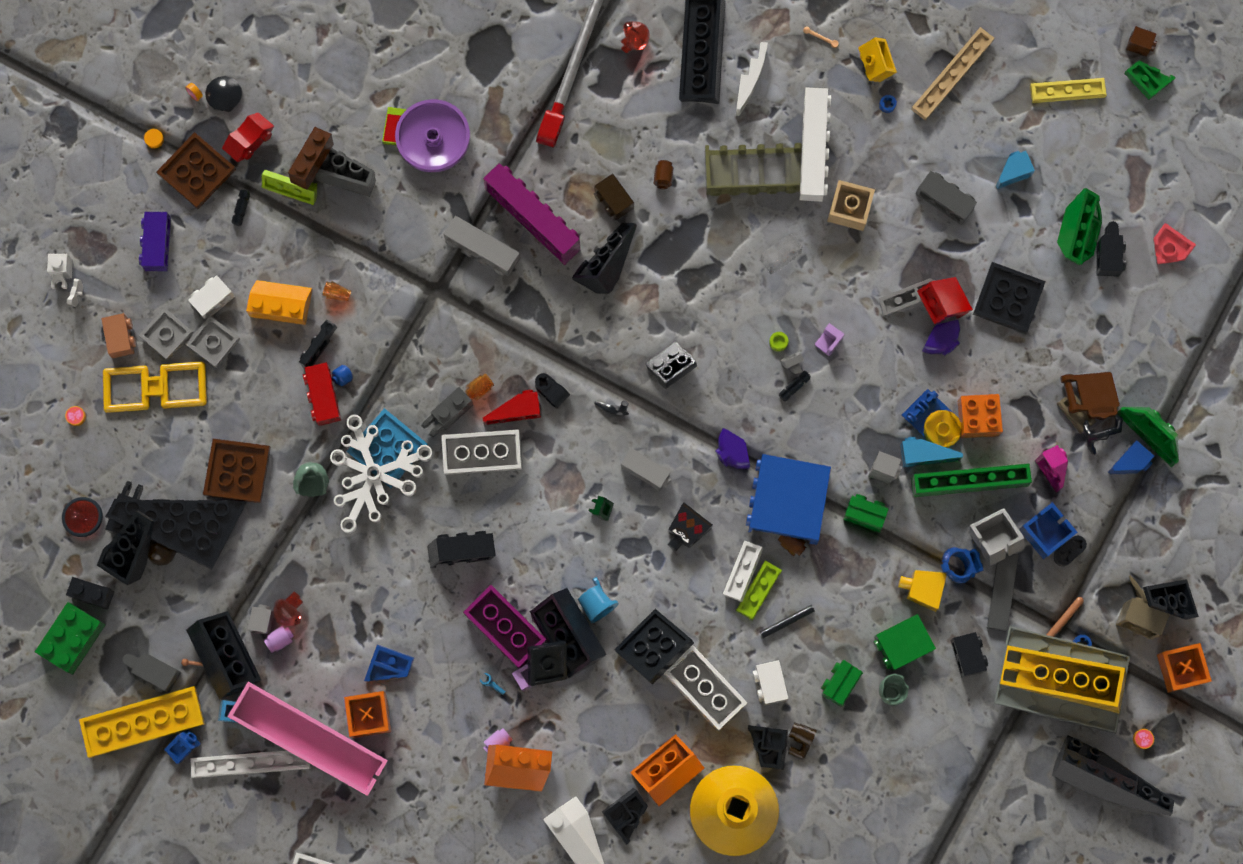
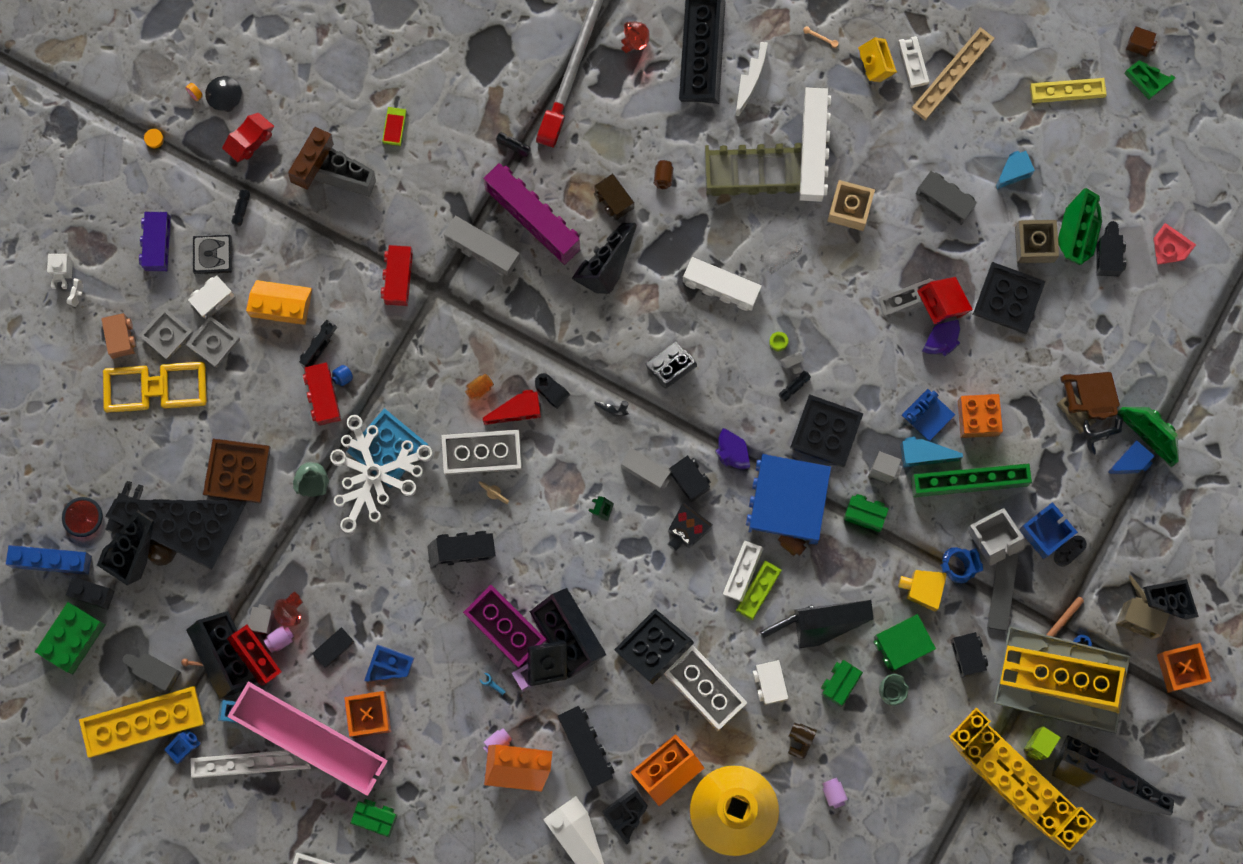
tile [65,406,86,426] -> none
reddish brown plate [156,132,236,209] -> none
lime hinge [261,170,317,205] -> none
clear orange cone [322,281,351,301] -> none
medium lavender dish [395,99,470,172] -> none
dark grey hinge [421,387,473,437] -> none
dark azure hat [578,577,619,623] -> none
black slope [748,725,788,770] -> none
lavender panel [815,323,845,356] -> none
blue bush [879,95,897,113] -> none
yellow tile [924,410,961,448] -> none
dark pink slope [1035,445,1068,493] -> none
tile [1133,729,1154,749] -> none
none -> blue brick [6,545,92,575]
none -> tile [193,235,232,274]
none -> red brick [227,624,282,686]
none -> black tile [312,627,355,668]
none -> green brick [350,799,398,837]
none -> red brick [381,245,413,306]
none -> tan piece [479,481,509,504]
none -> black axle [496,132,531,157]
none -> black brick [558,706,615,789]
none -> black brick [669,455,711,502]
none -> white brick [683,257,762,311]
none -> black plate [790,394,863,467]
none -> black wedge [794,600,874,649]
none -> lavender brick [822,778,848,809]
none -> white plate [898,36,929,88]
none -> yellow slope [949,708,1096,851]
none -> dark tan brick [1015,220,1059,263]
none -> lime brick [1024,726,1061,761]

